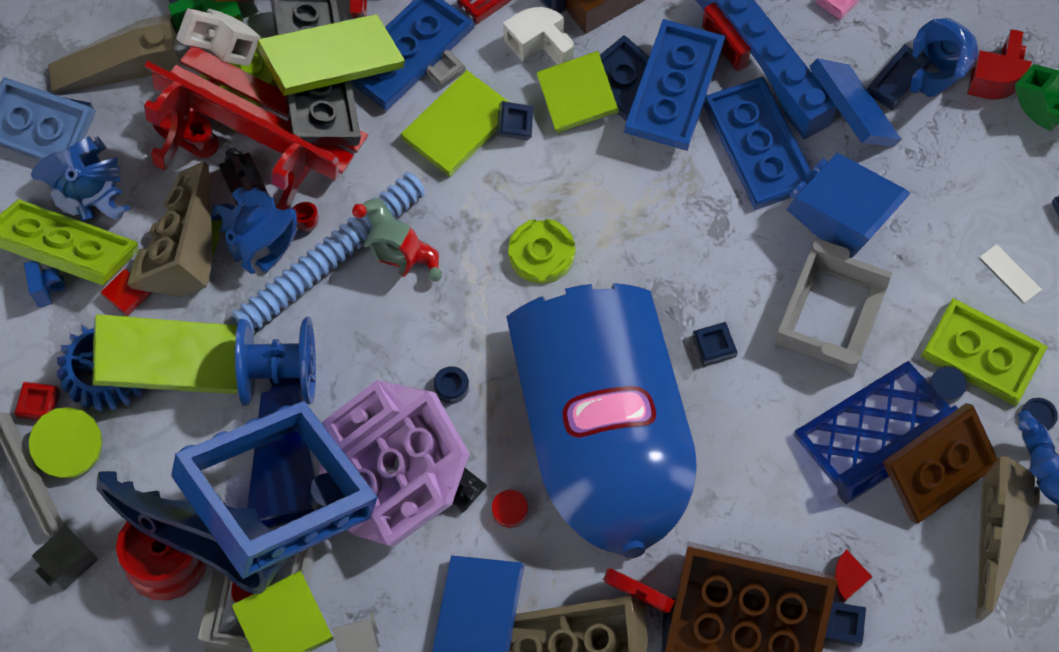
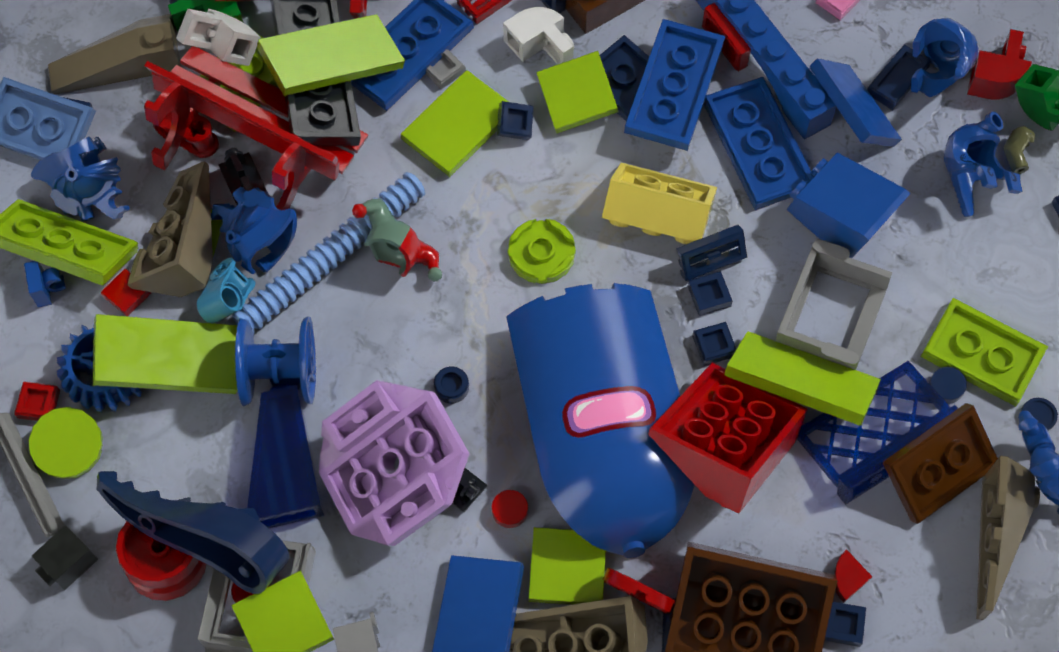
blue window [171,401,378,579] -> none
red hinge [292,202,319,232] -> none
dark blue tile [307,473,346,510] -> none
white sticker [980,244,1042,303] -> none
none -> dark azure piece [197,258,256,324]
none -> lime tile [529,527,606,605]
none -> light yellow slope [602,162,717,244]
none -> red slope [648,363,808,514]
none -> dark blue tile [676,225,747,281]
none -> dark blue tile [687,271,733,316]
none -> lime tile [724,331,881,426]
none -> blue piece [943,111,1023,217]
none -> olive arm [1003,126,1035,174]

